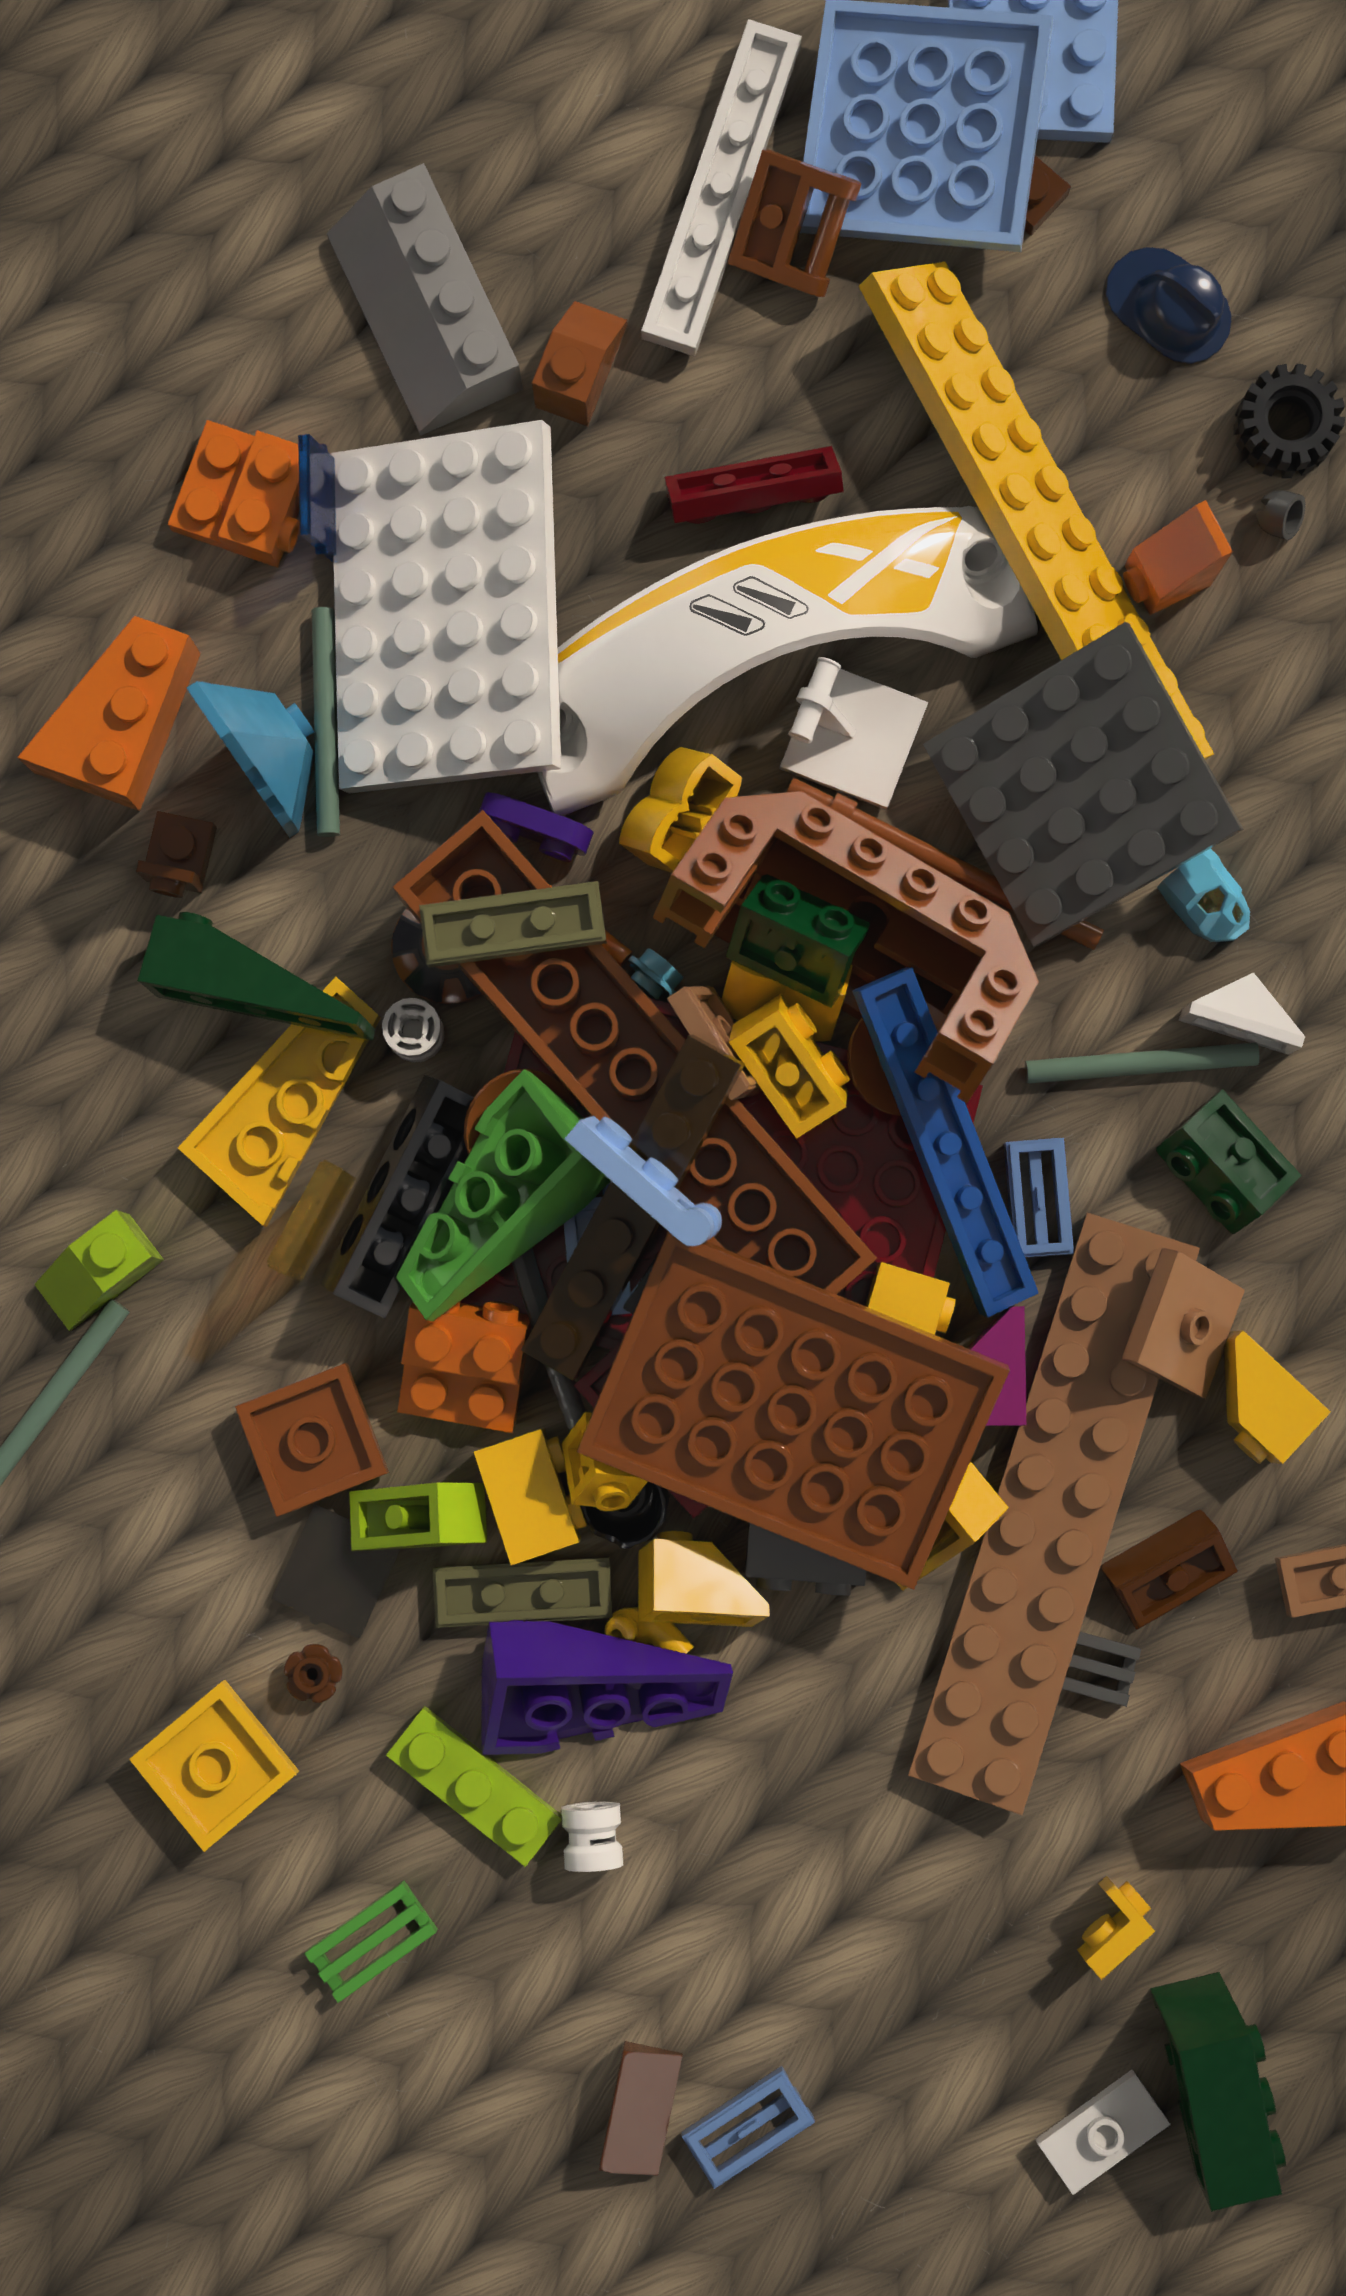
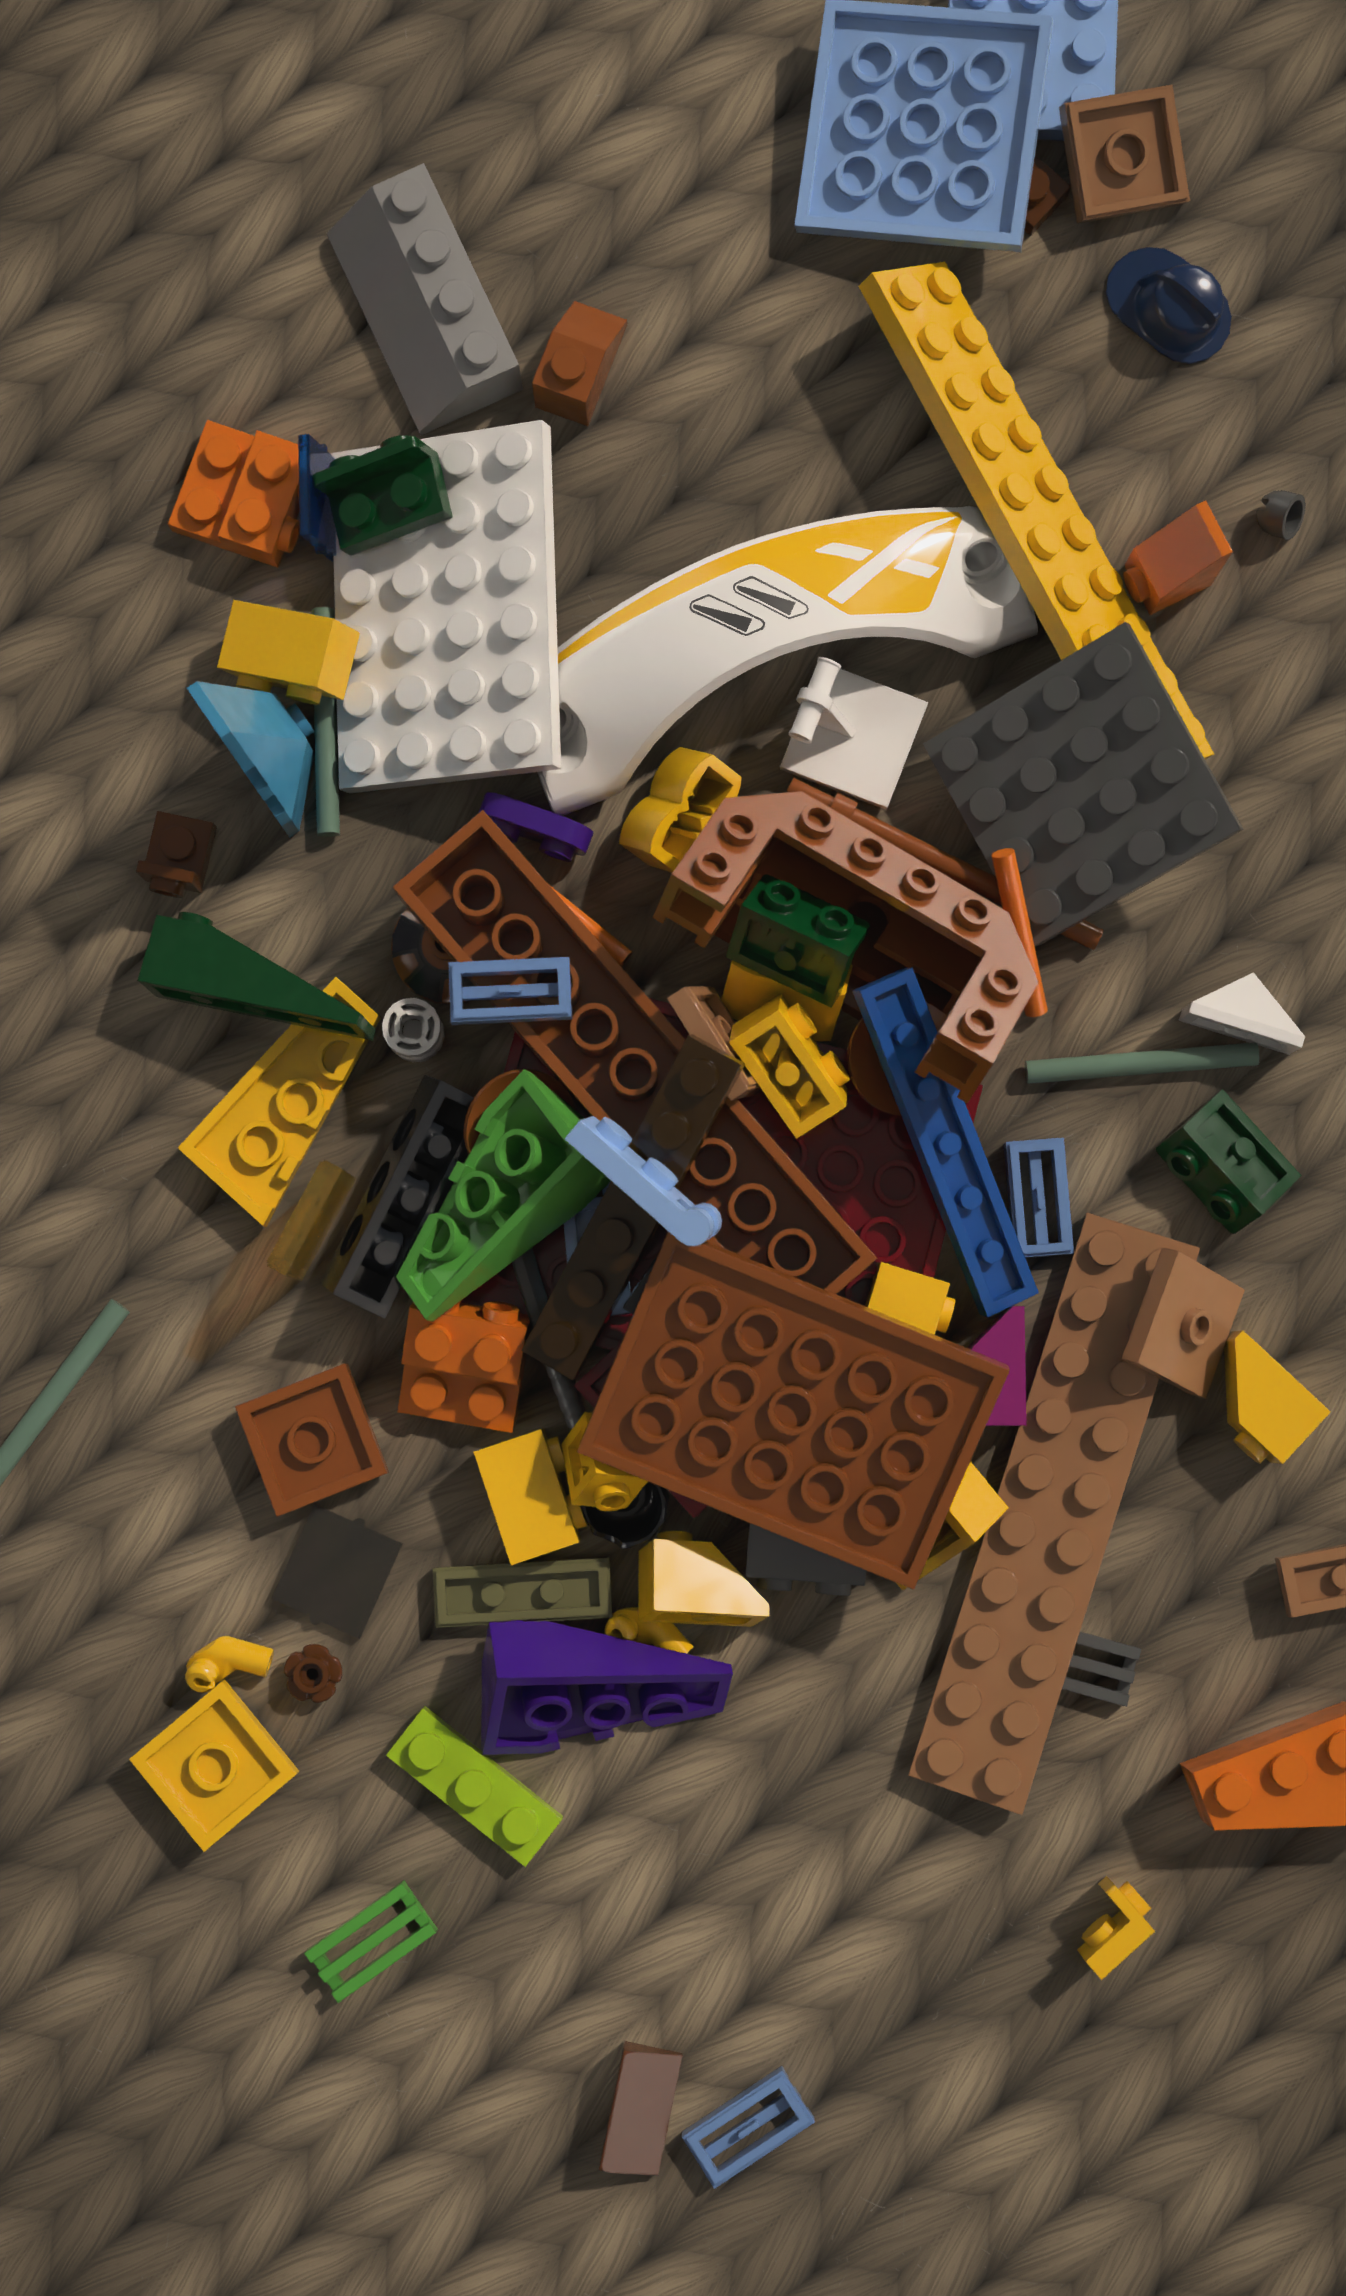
orange wedge [17,616,201,811] -> none
lime slope [34,1210,164,1331] -> none
lime slope [349,1482,487,1551] -> none
olive tile [419,881,607,968] -> none
white wheel [561,1802,623,1872] -> none
medium azure plate [628,948,683,1000] -> none
white plate [641,19,802,356] -> none
dark red plate [664,446,844,524] -> none
dark orange plate [727,149,862,297] -> none
white plate [1035,2070,1171,2195] -> none
reddish brown slope [1101,1510,1238,1630] -> none
dark green wedge [1150,1972,1286,2211] -> none
medium azure rock [1157,849,1250,942] -> none
black tyre [1233,363,1345,478] -> none
none -> yellow arm [185,1636,274,1693]
none -> yellow brick [217,600,360,705]
none -> dark green bracket [312,435,453,556]
none -> medium blue tile [448,957,572,1025]
none -> orange bar [991,848,1048,1017]
none -> medium nougat plate [1059,85,1190,224]

